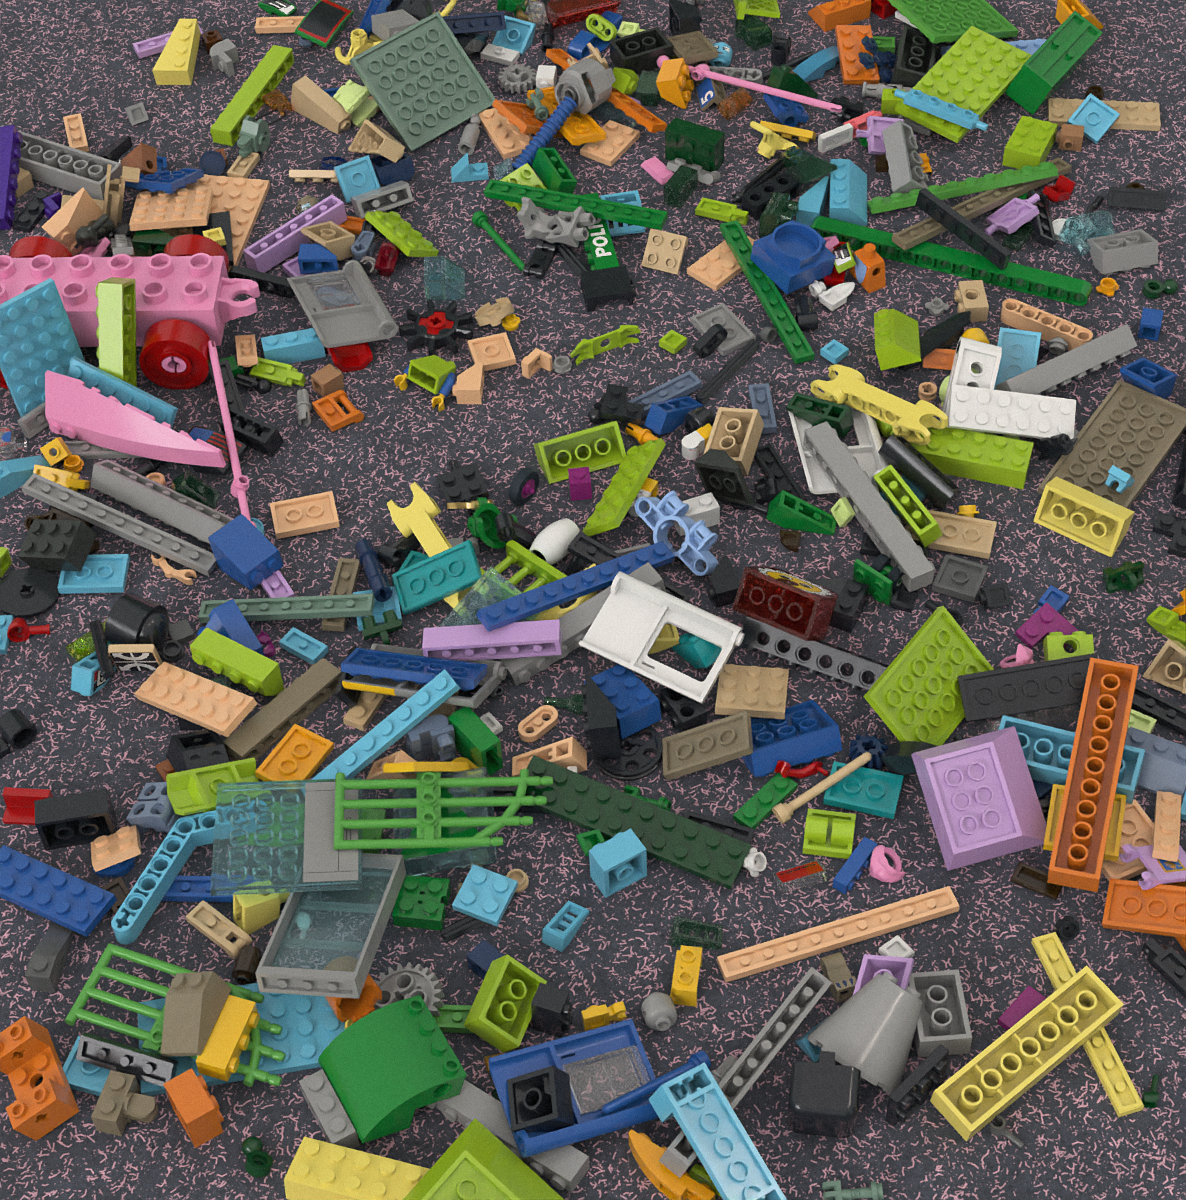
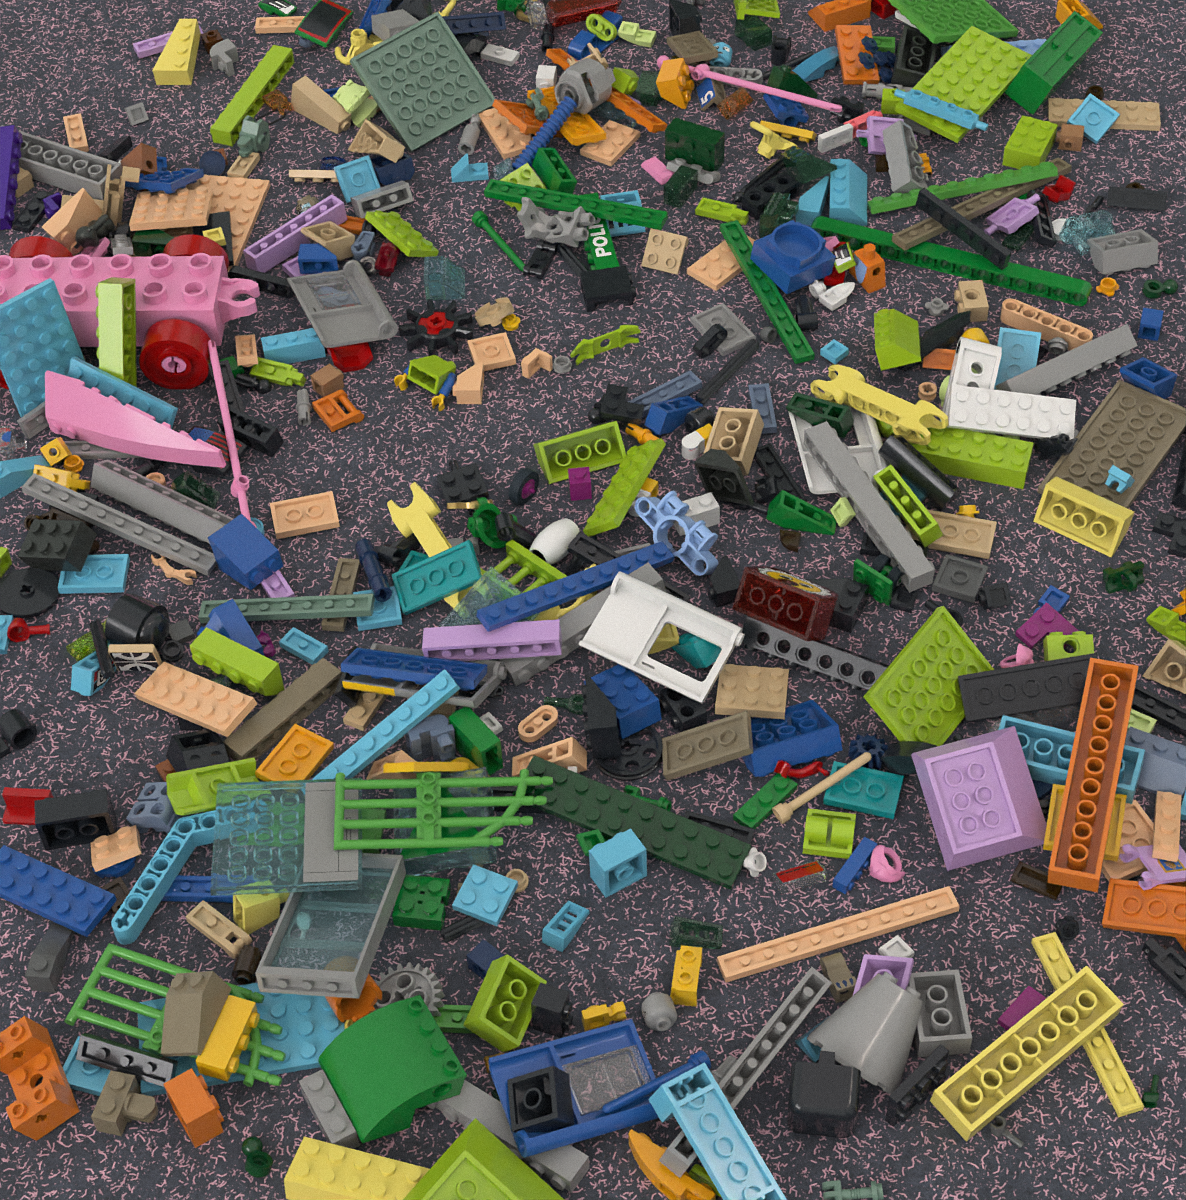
dark green hips [362,609,403,645] -> none
medium azure slope [492,15,536,55] -> none
light grey gear [498,63,537,94] -> none
pearl dark grey brick [609,27,672,74] -> none
lime plate [659,330,687,355] -> none

